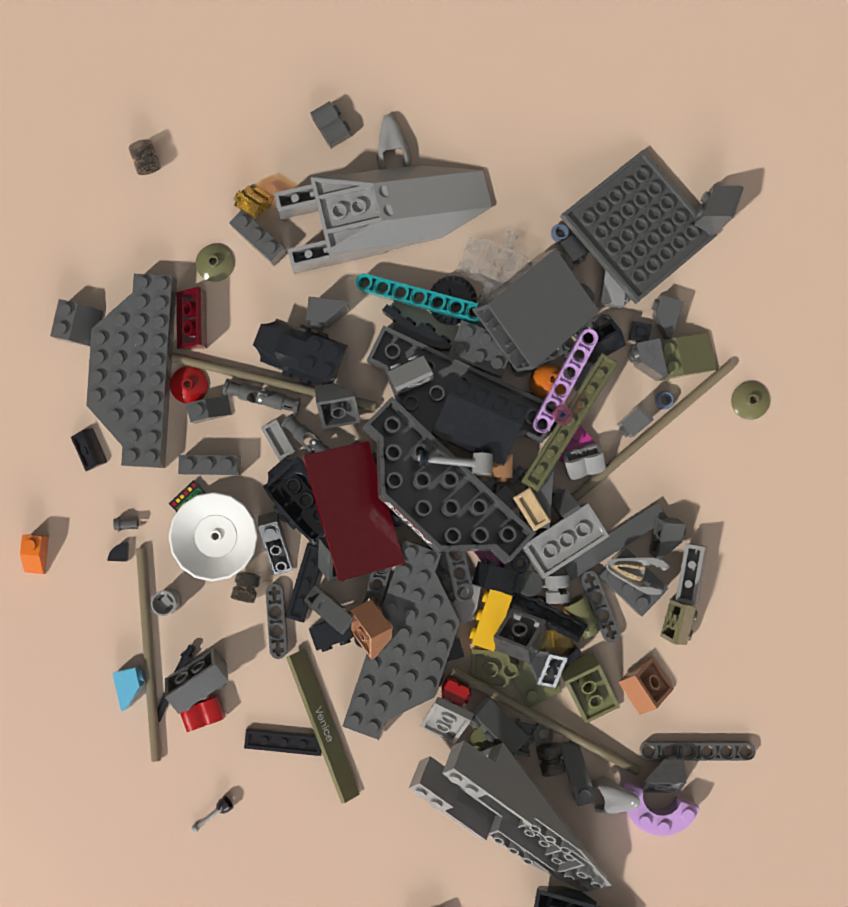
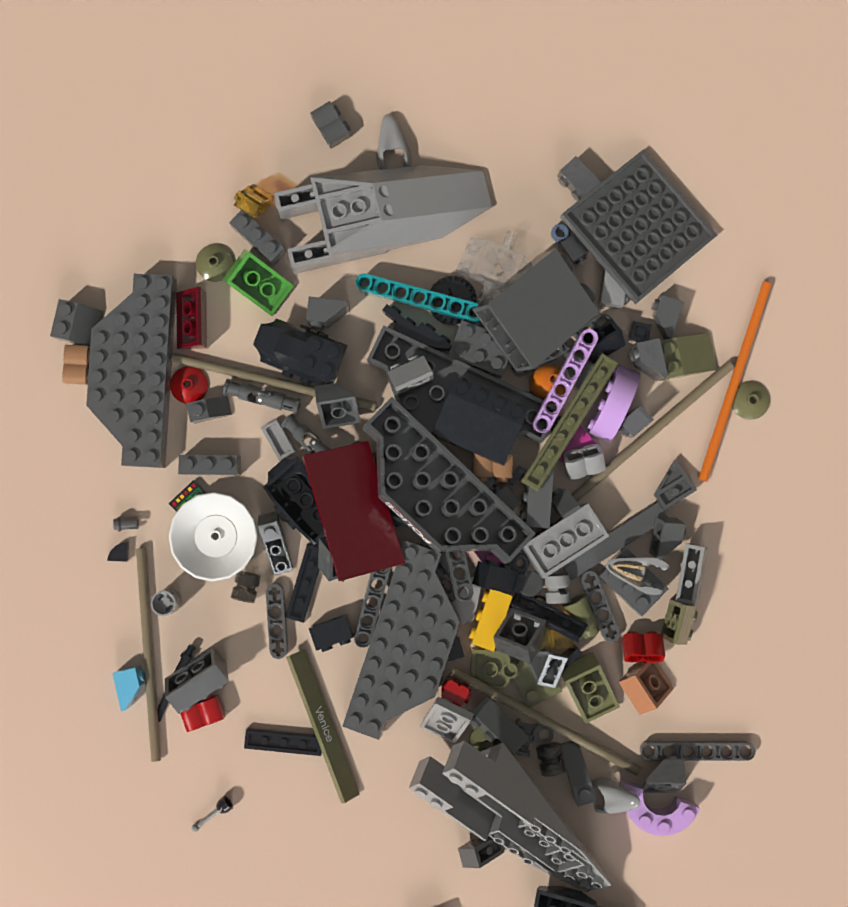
orange slope [20,534,49,574] -> none
black slope [71,428,107,472] -> none
clear smoke wheel [128,139,161,175] -> none
dark grey slope [304,585,355,635] -> none
nougat slope [351,600,393,660] -> none
light grey piece [417,450,493,475] -> none
tan tile [513,487,551,531] -> none
clear pink tile [553,405,573,425] -> none
sand blue plate [655,390,674,410] -> none
dark grey slope [694,186,744,235] -> none
none -> medium nougat brick [62,345,90,385]
none -> bright green slope [222,249,294,316]
none -> dark grey slope [458,836,505,868]
none -> flat silver brick [557,156,601,201]
none -> lavender brick [587,364,640,442]
none -> red brick [622,631,665,663]
none -> dark grey wing [653,459,697,511]
none -> orange piece [698,281,772,482]

